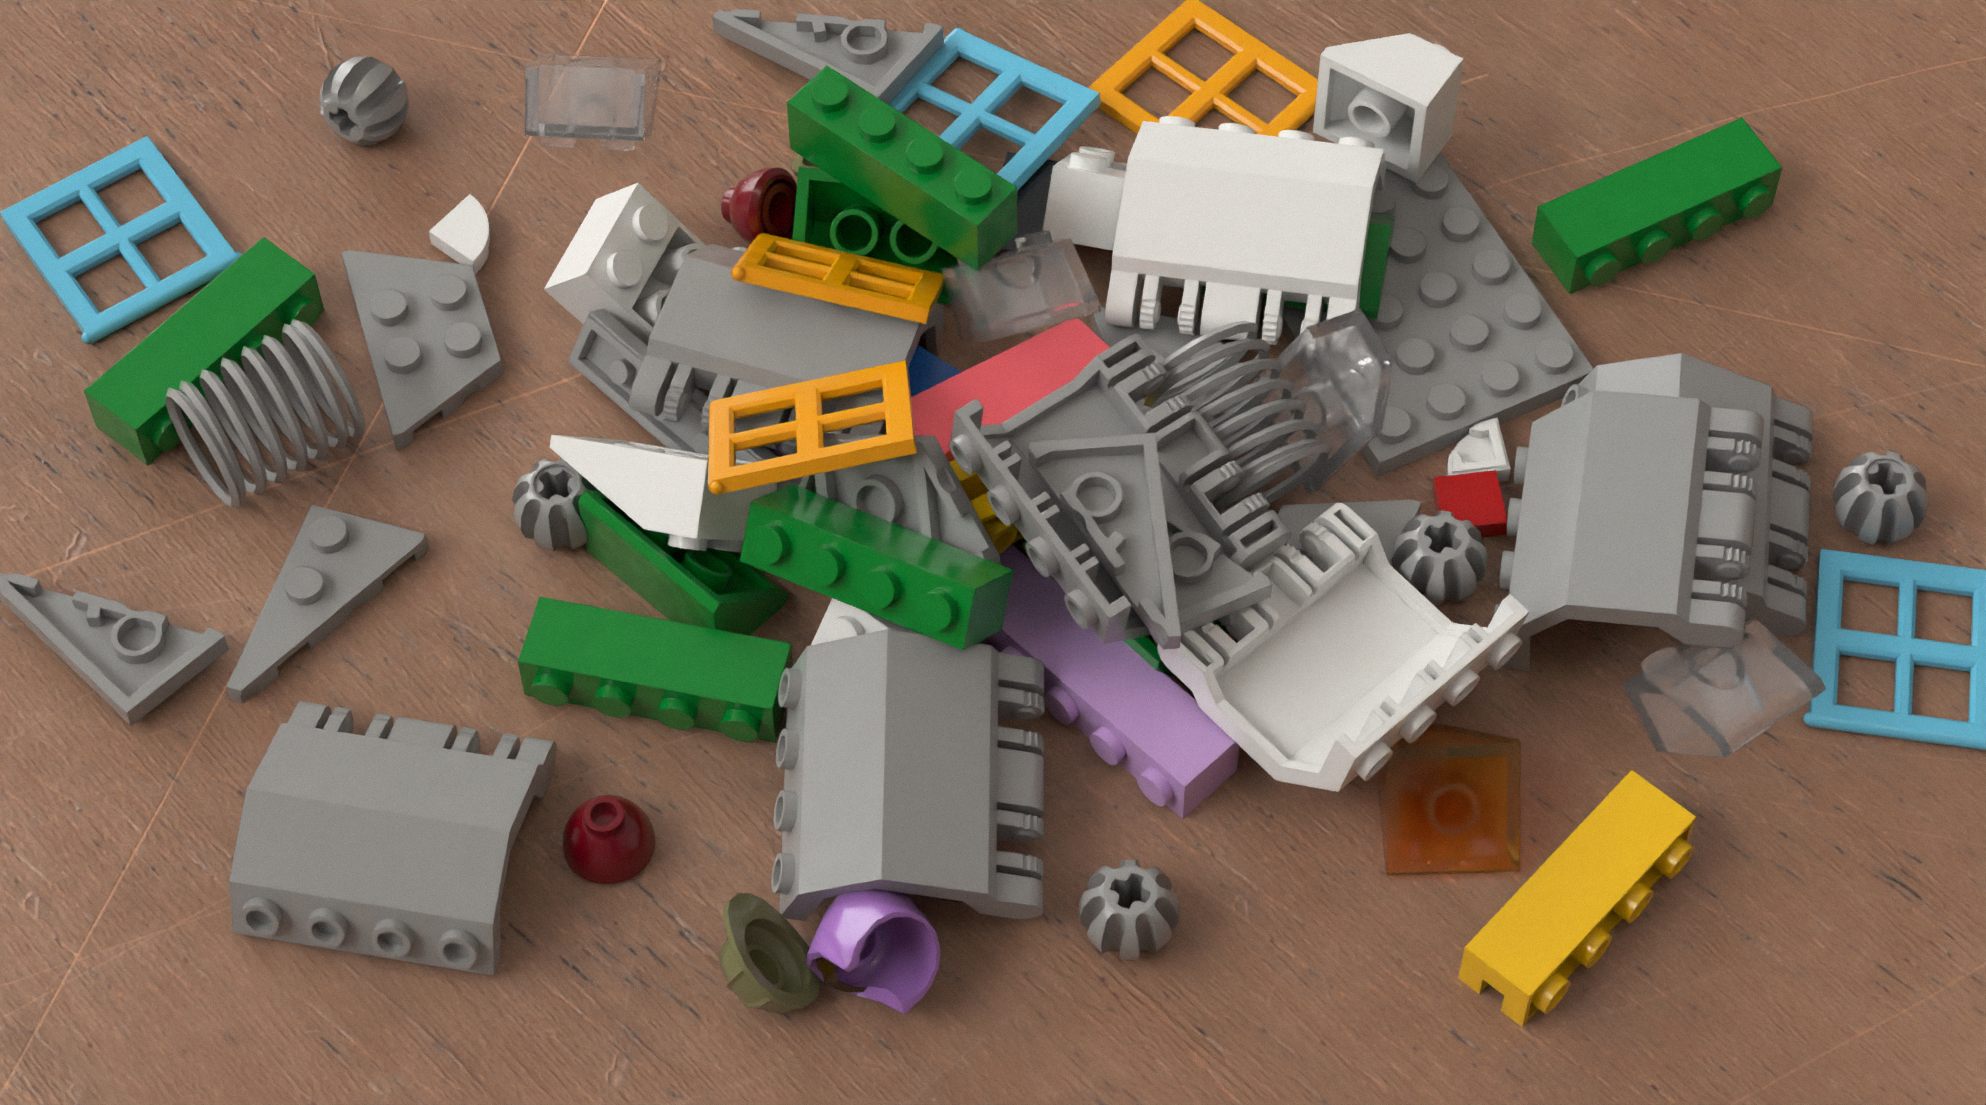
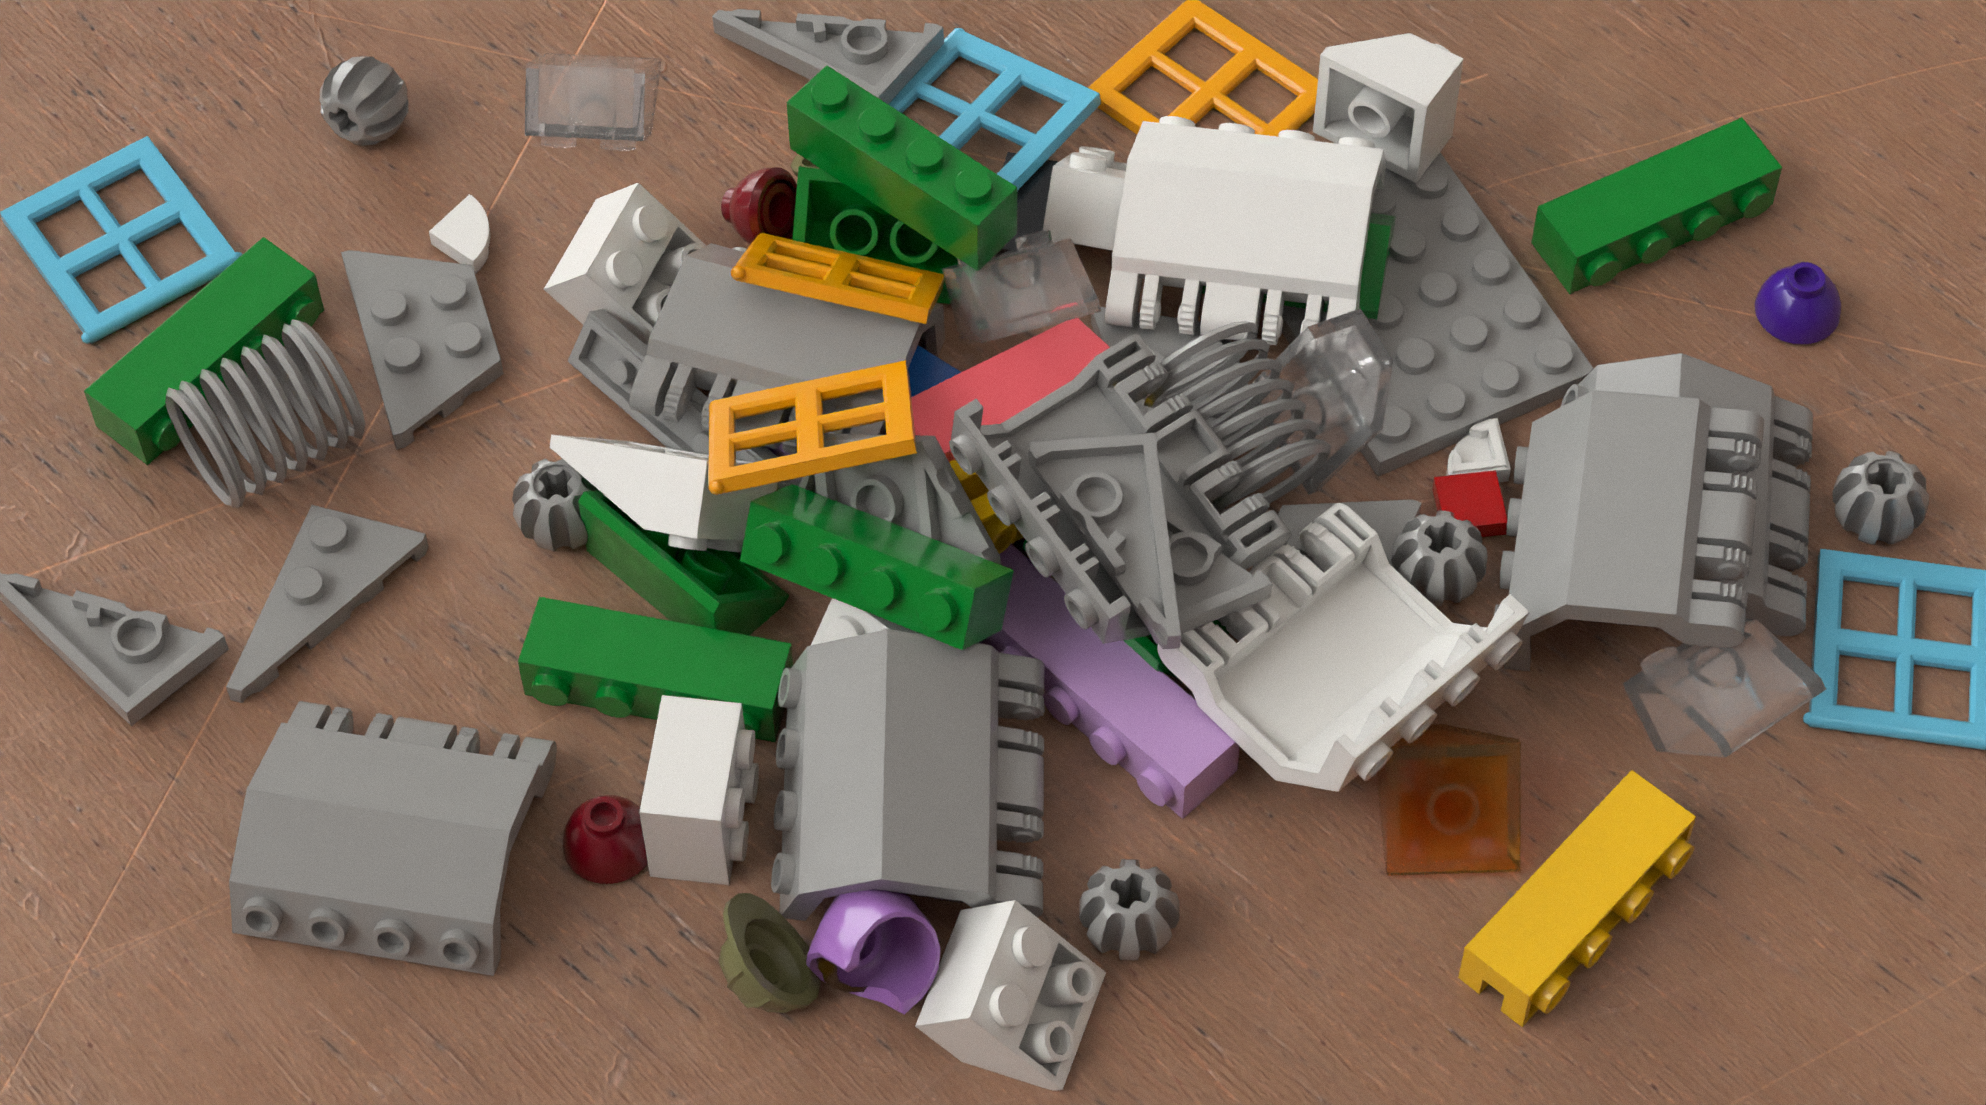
none -> white brick [639,695,759,885]
none -> white slope [915,900,1106,1091]
none -> dark purple brick [1755,262,1841,344]

